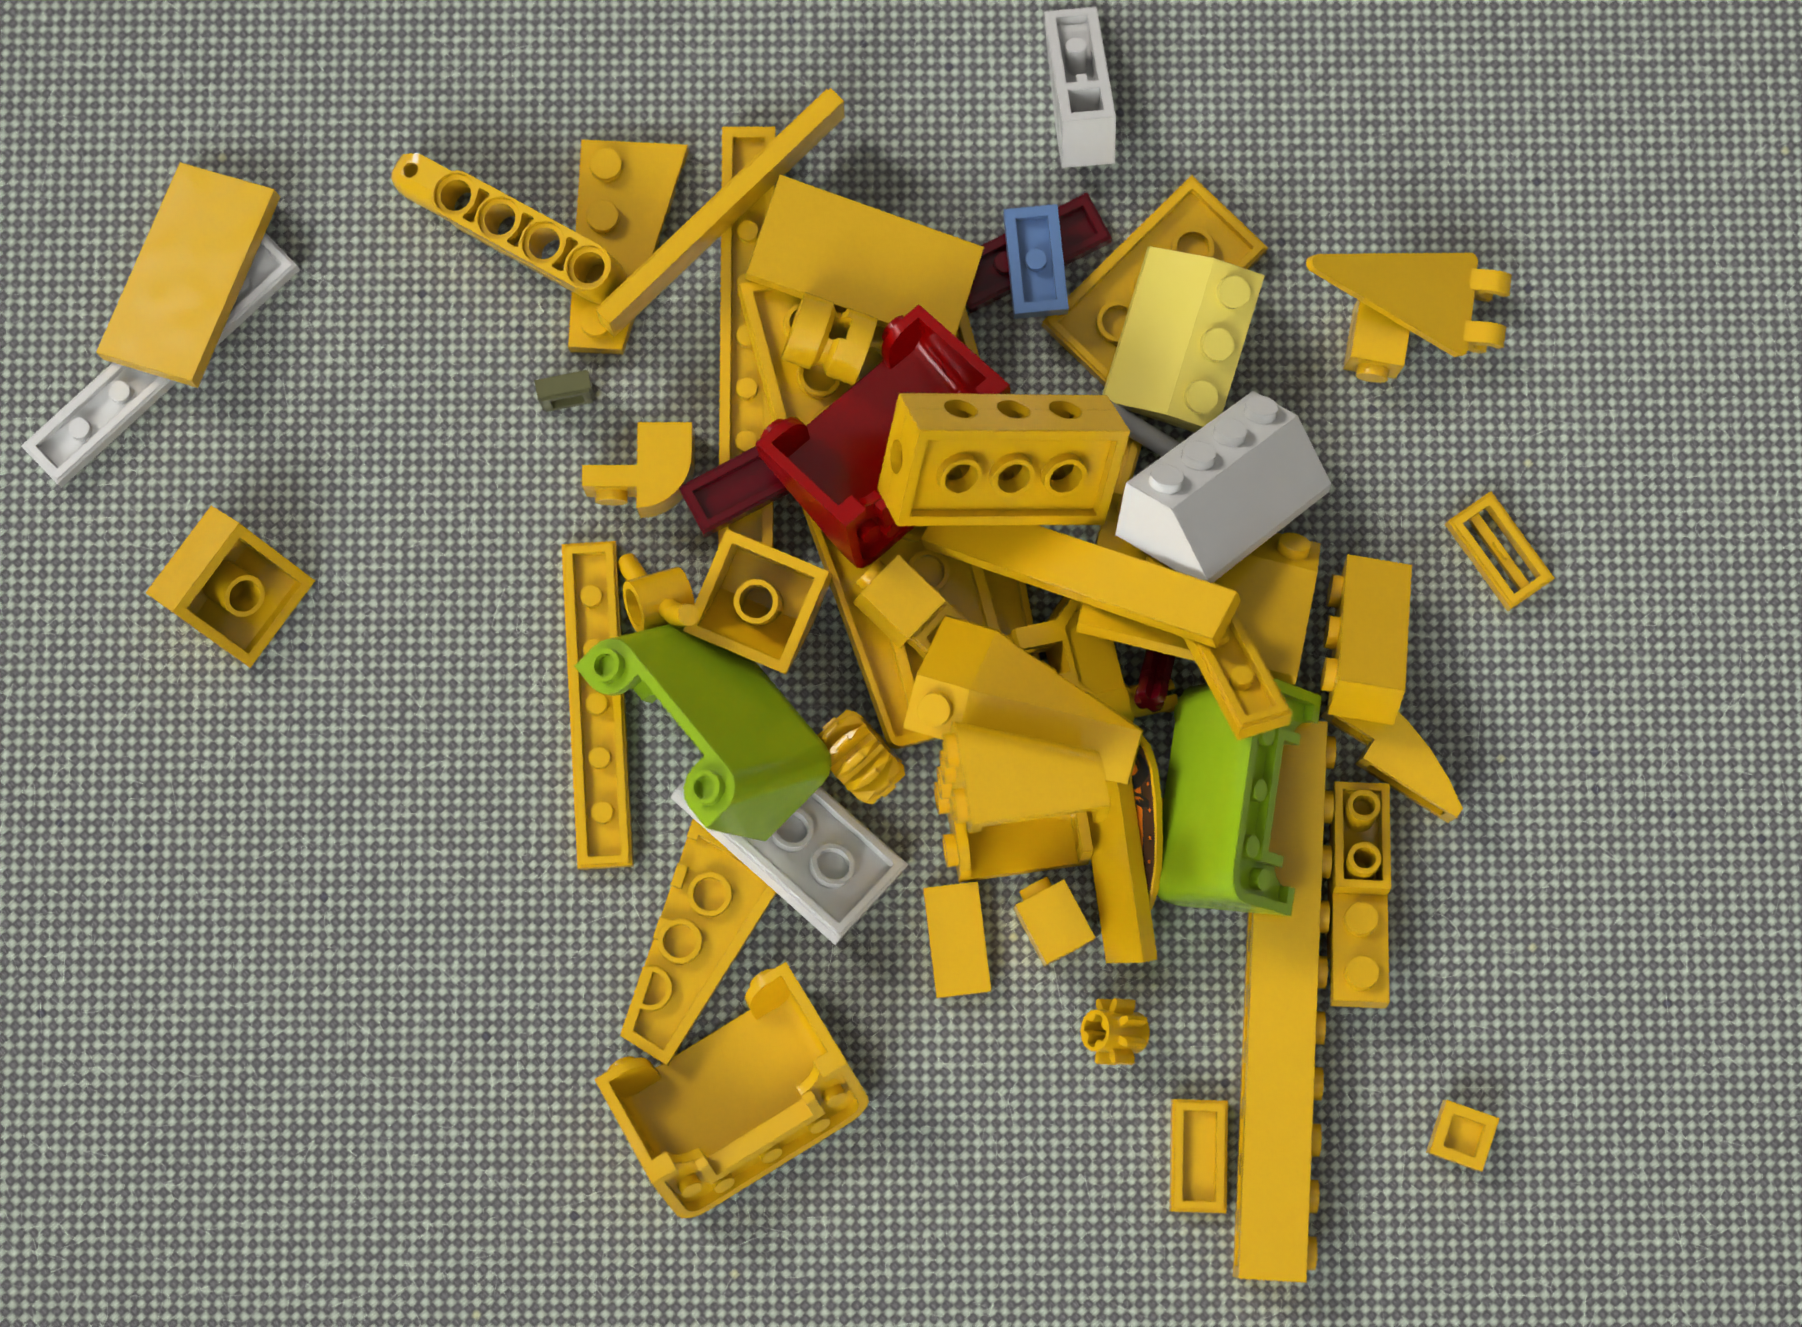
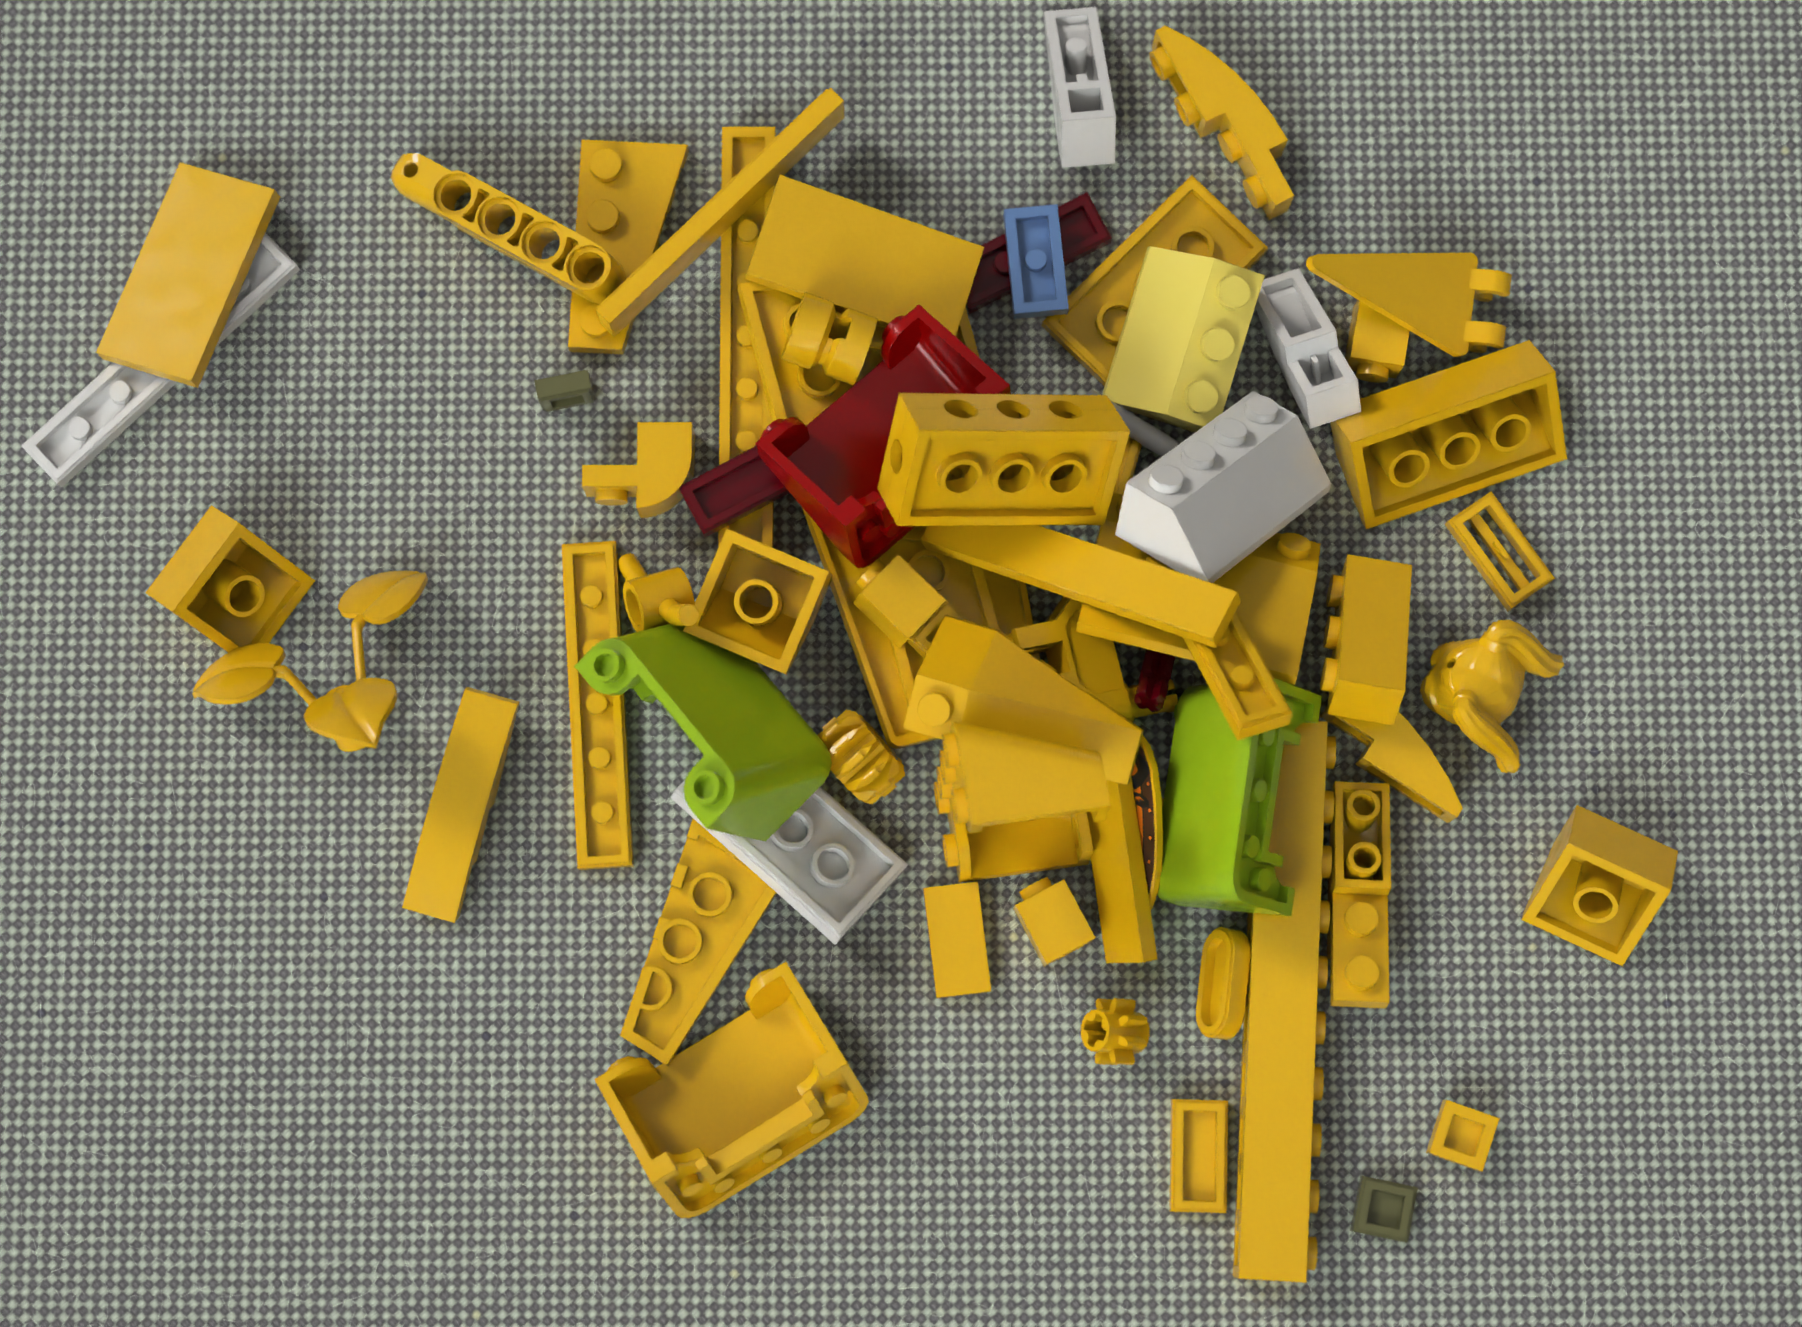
none -> yellow plant [192,570,428,752]
none -> yellow slope [402,687,520,923]
none -> yellow slope [1149,26,1294,220]
none -> yellow tile [1196,927,1251,1040]
none -> white slope [1255,268,1362,429]
none -> yellow slope [1330,340,1567,529]
none -> olive tile [1350,1176,1418,1243]
none -> yellow hair [1420,620,1564,774]
none -> yellow slope [1521,805,1678,966]

